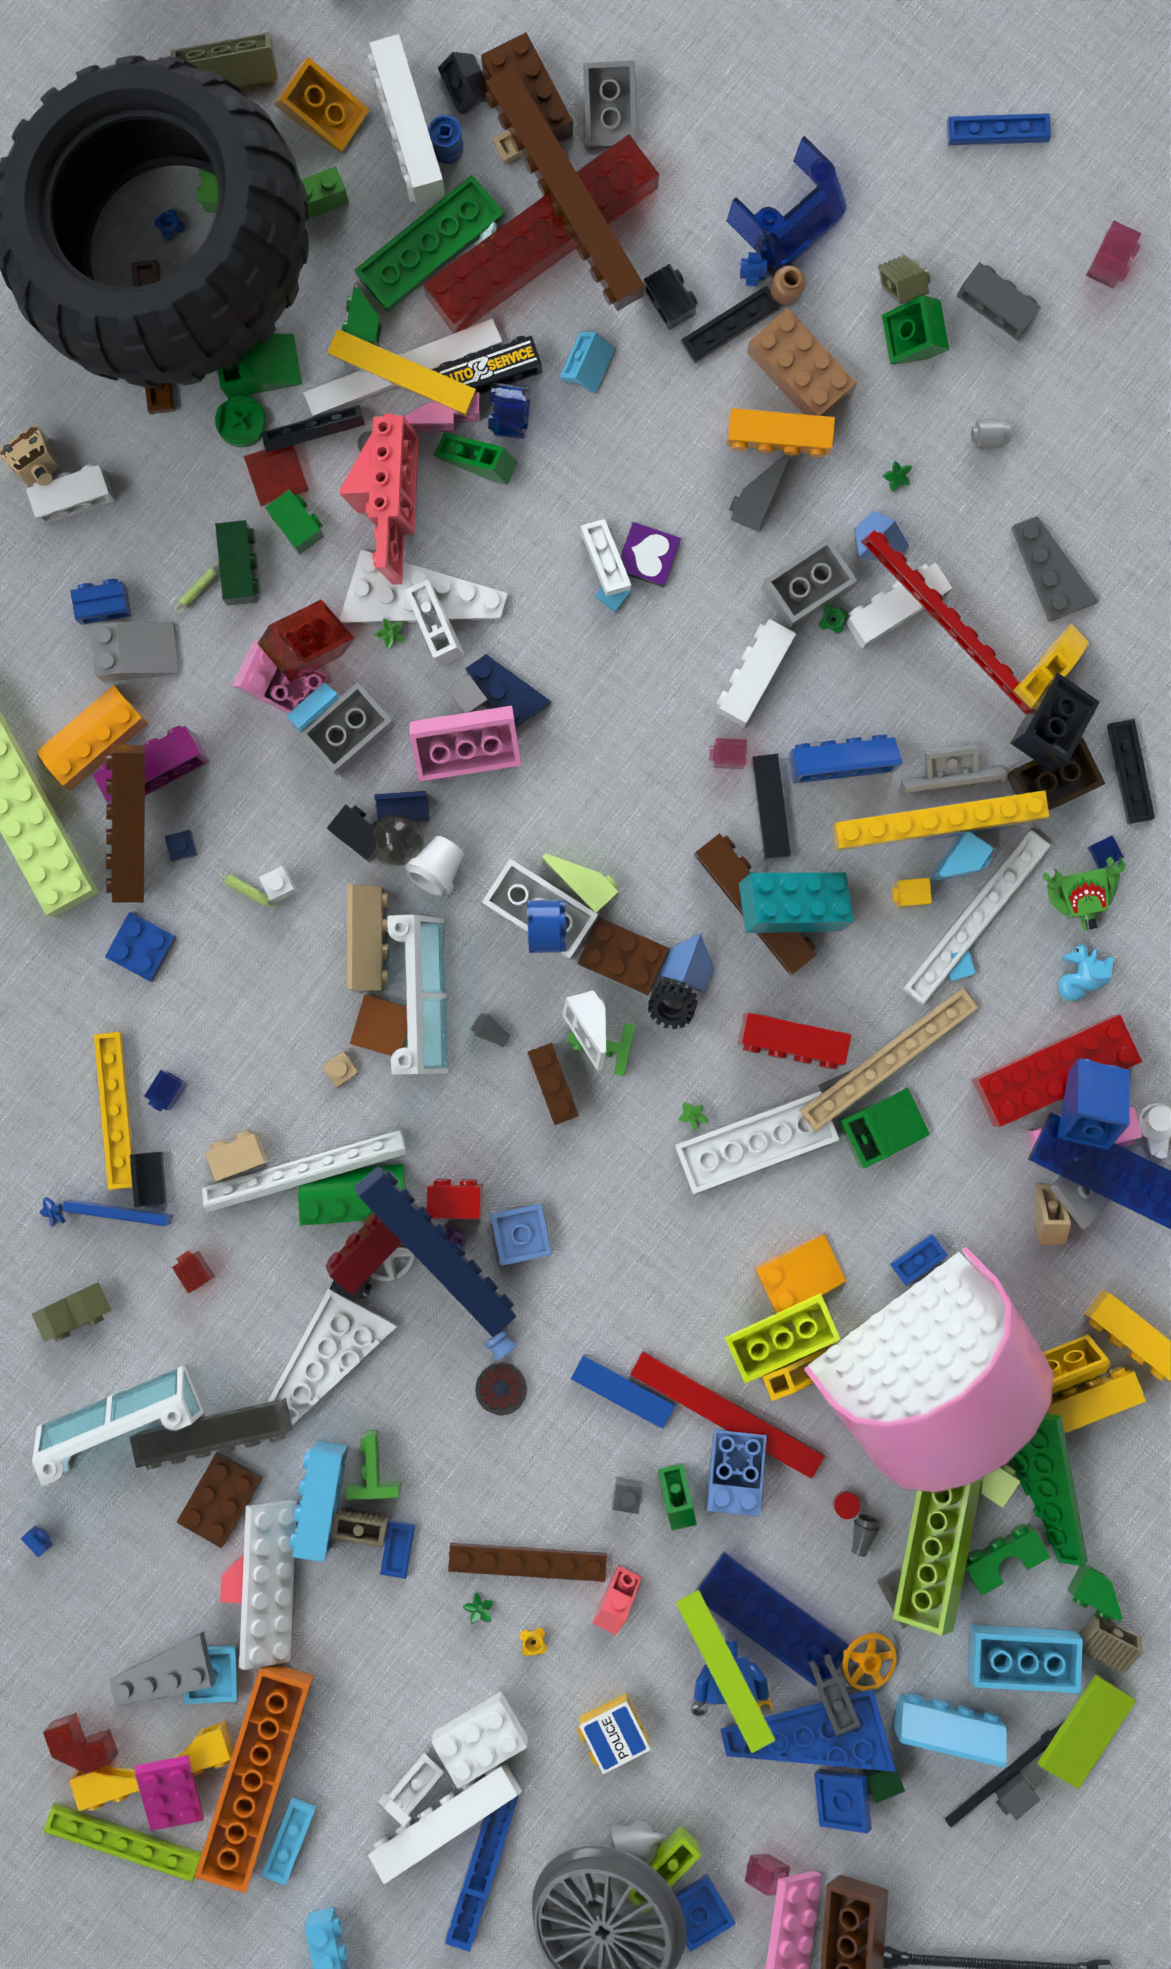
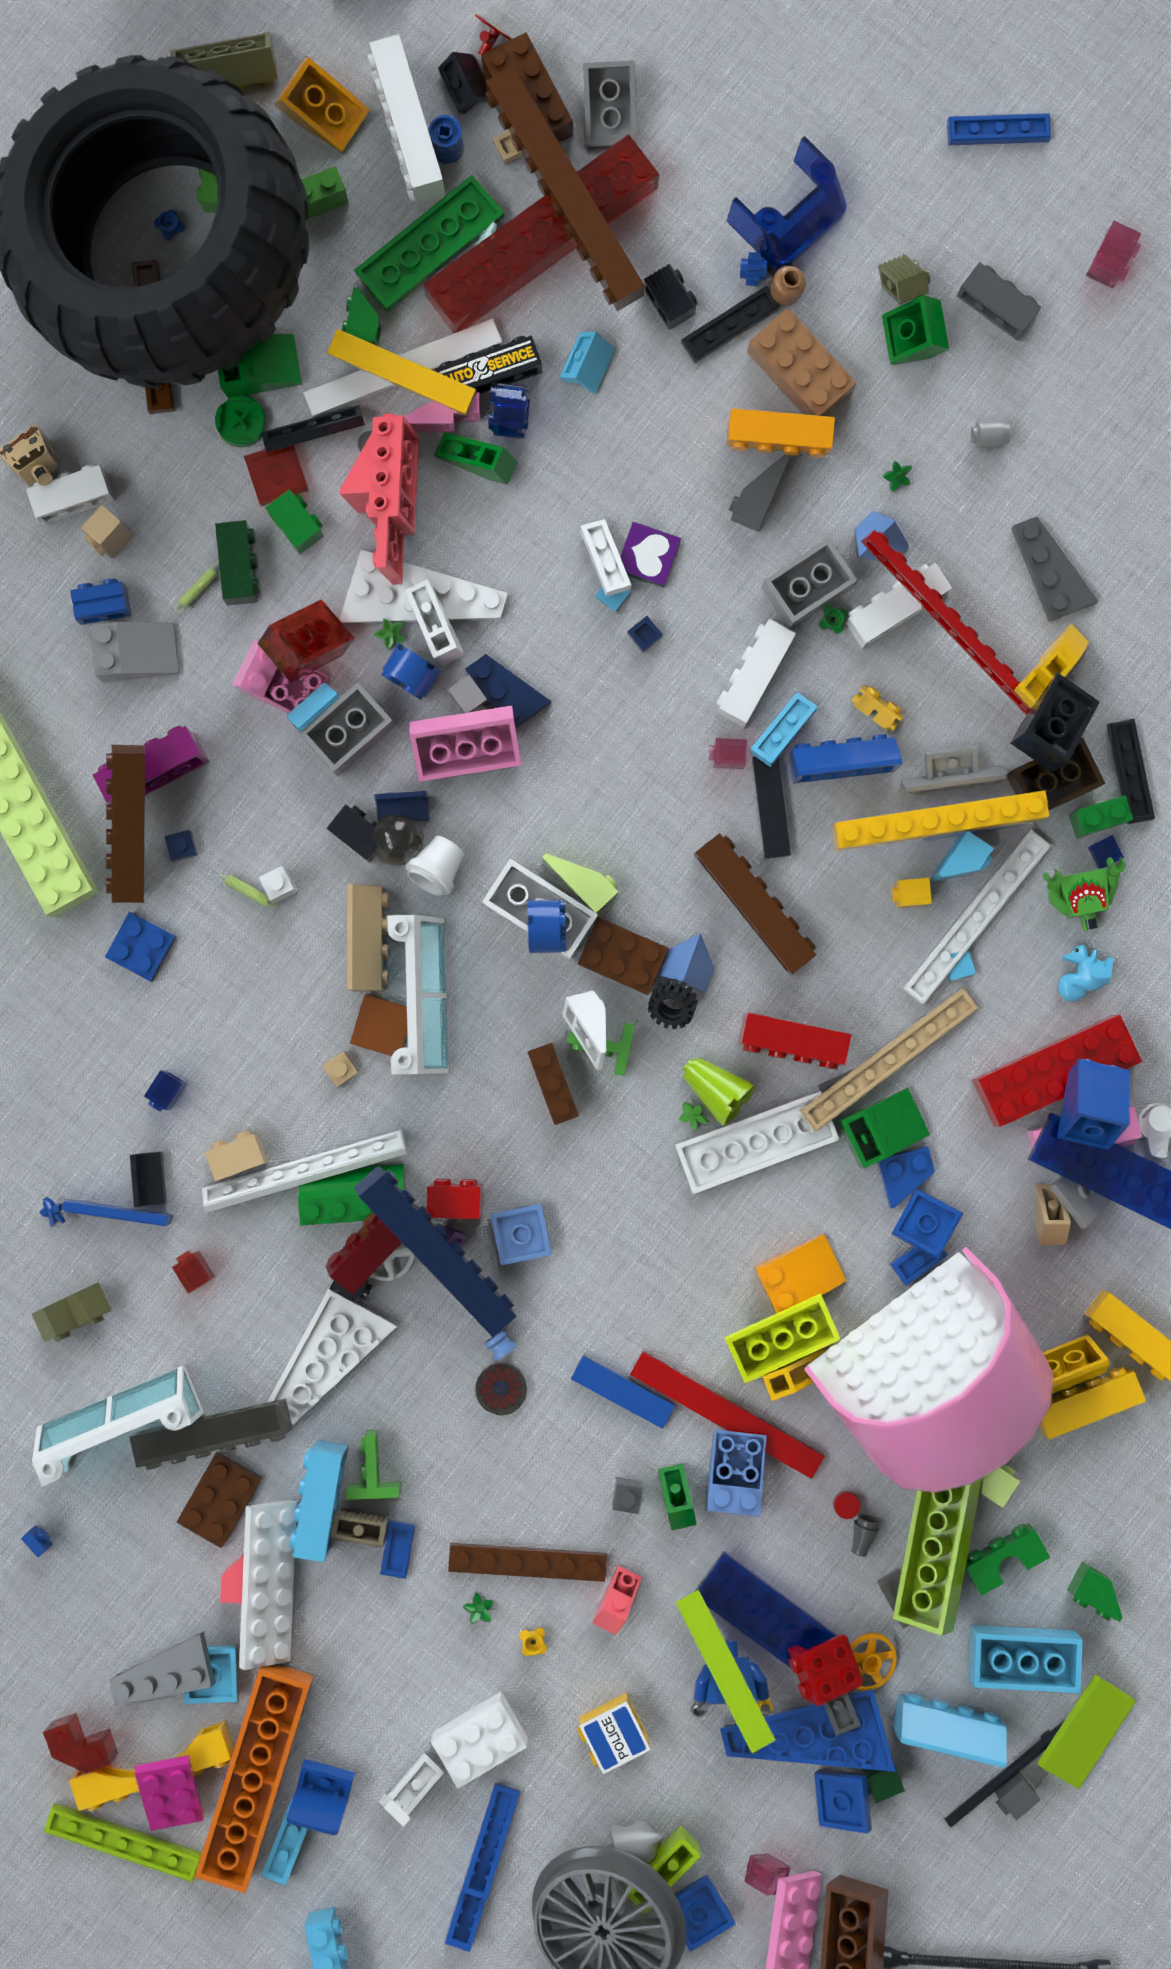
light orange slope [36,685,149,790] -> none
yellow plate [94,1032,133,1190] -> none
white brick [368,1763,522,1884] -> none
dark grey cone [471,1013,511,1047] -> none
teal brick [739,872,854,933] -> none
green wing [1009,1414,1088,1566] -> none
dark tan brick [1078,1613,1143,1673] -> none
none -> tan brick [81,505,133,559]
none -> blue bracket [287,1759,355,1835]
none -> blue brick [382,643,442,700]
none -> red shield [475,13,513,56]
none -> dark blue plate [627,616,663,653]
none -> lime cone [682,1057,756,1126]
none -> medium azure plate [750,692,818,767]
none -> red bracket [788,1634,863,1706]
none -> yellow hinge [851,685,904,731]
none -> blue wing [877,1146,935,1208]
none -> blue tile [892,1188,963,1260]
none -> green brick [1068,795,1133,839]

